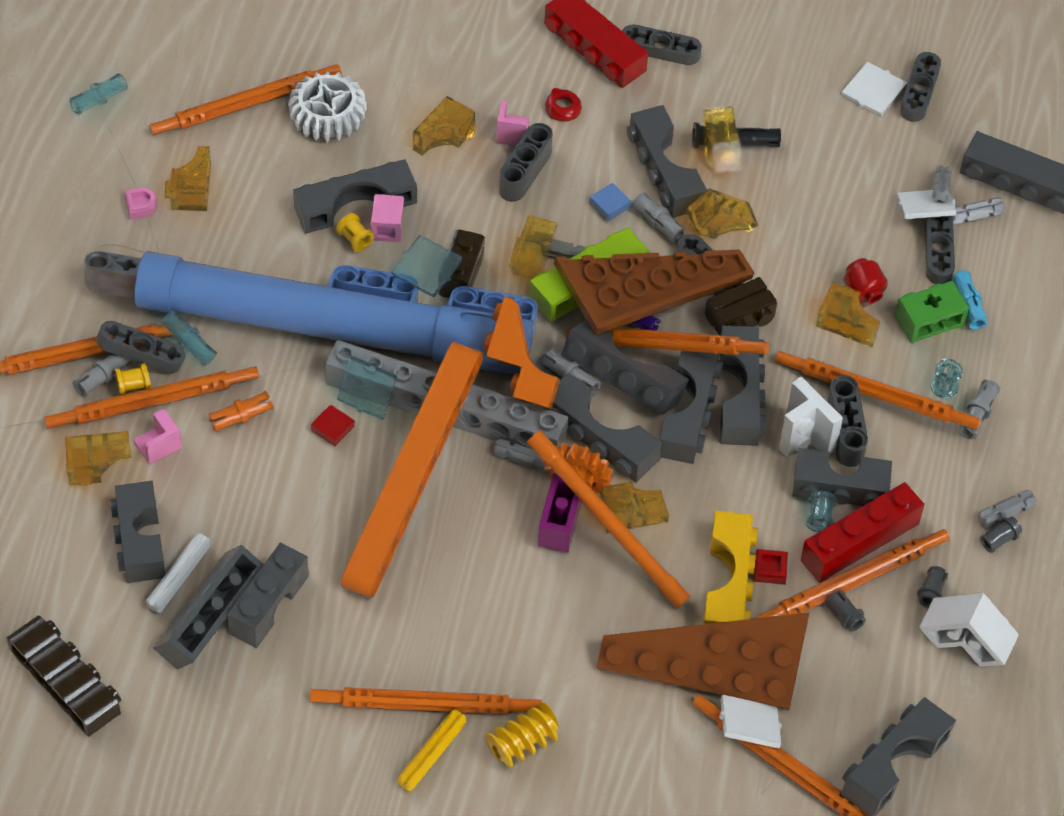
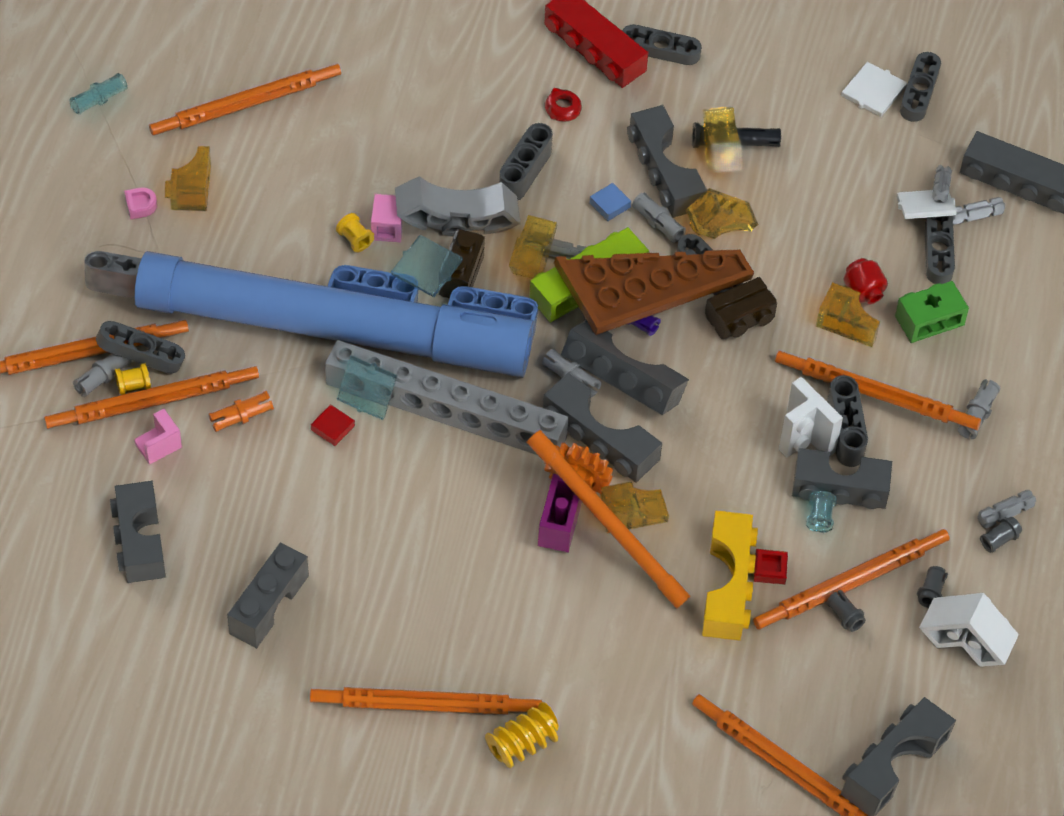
dark brown brick [7,615,121,737] -> none
clear yellow arch [65,431,132,486] -> none
white axle [146,533,211,613] -> none
dark grey brick [153,545,264,669] -> none
clear light blue pin [161,310,218,367] -> none
white gear [288,70,367,143] -> none
dark grey arch [293,159,417,234] -> none
orange beam [341,342,483,598] -> none
yellow axle [397,709,466,792] -> none
clear yellow arch [413,96,476,155] -> none
orange arch [484,296,561,410] -> none
light grey axle [494,438,549,473] -> none
bright pink panel [497,100,530,146] -> none
orange axle [567,327,769,355] -> none
dark orange wing [596,612,810,710] -> none
dark grey arch [659,351,724,464] -> none
white piece [719,695,782,748] -> none
dark grey arch [720,326,766,446] -> none
red brick [800,482,925,583] -> none
clear light blue bush [931,359,963,399] -> none
medium azure pin [952,270,988,330] -> none
none -> light grey brick [395,176,521,236]

